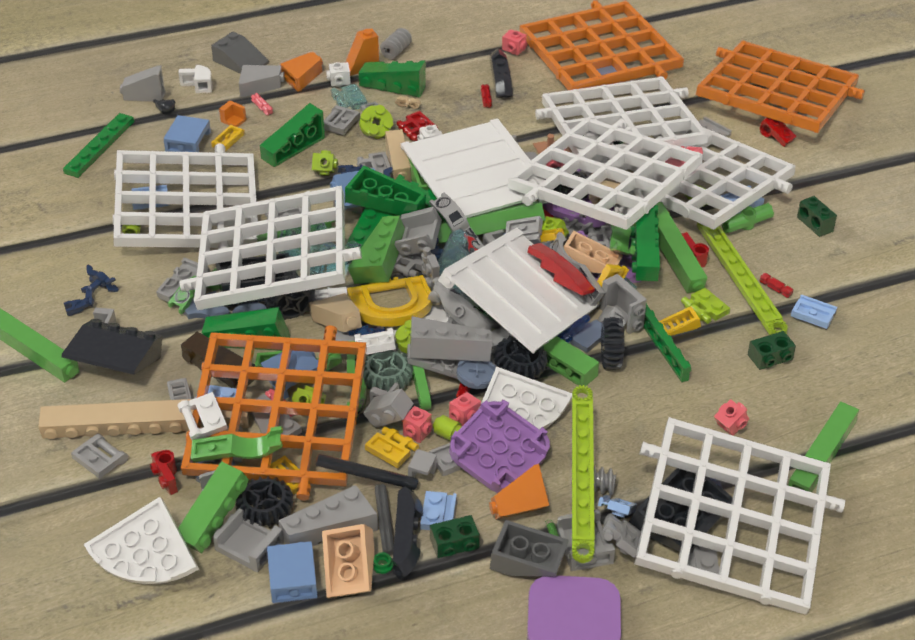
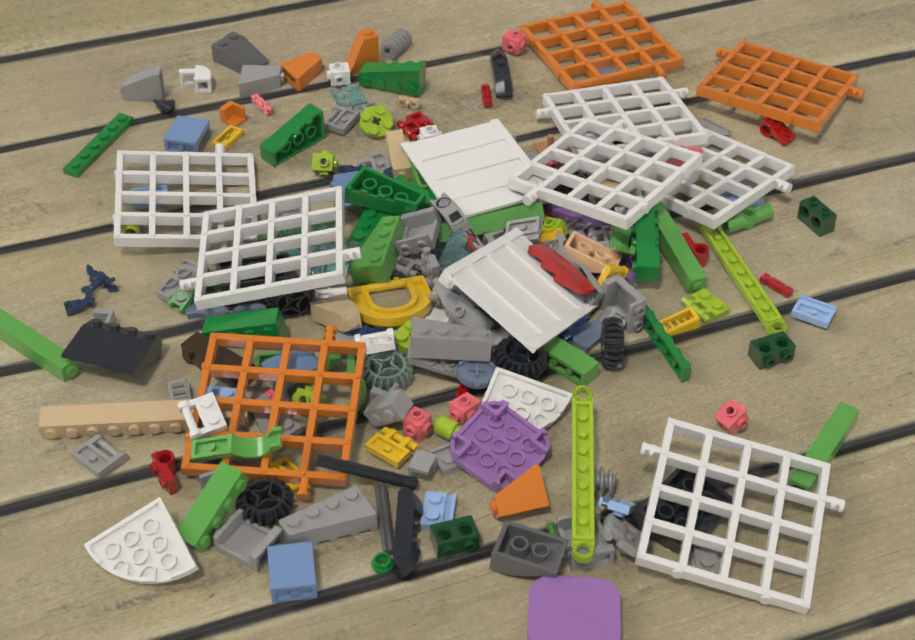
light nougat slope [322,524,375,598] -> none
bright green beam [412,365,431,410] -> none

